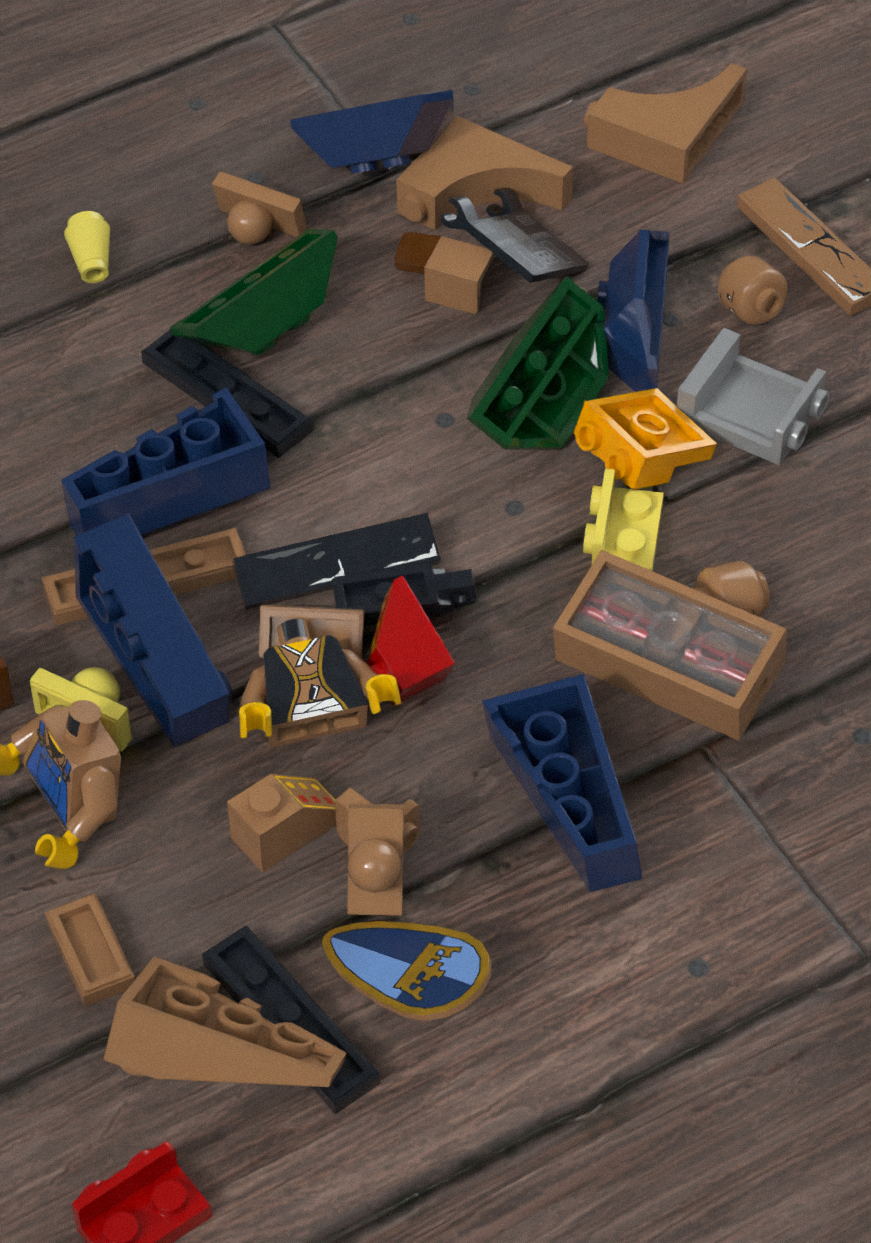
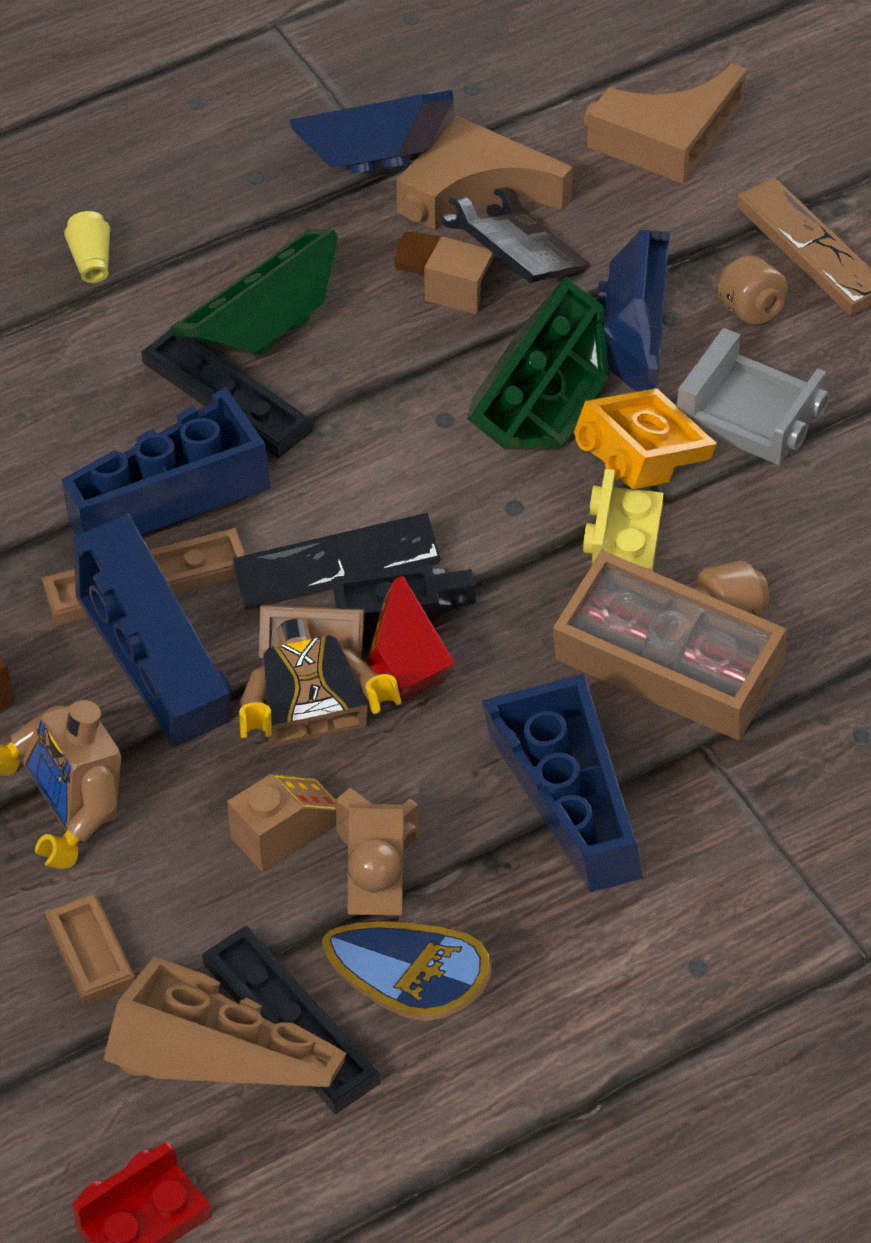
light yellow tile [30,667,132,752] -> none
medium nougat tile [212,172,307,245] -> none

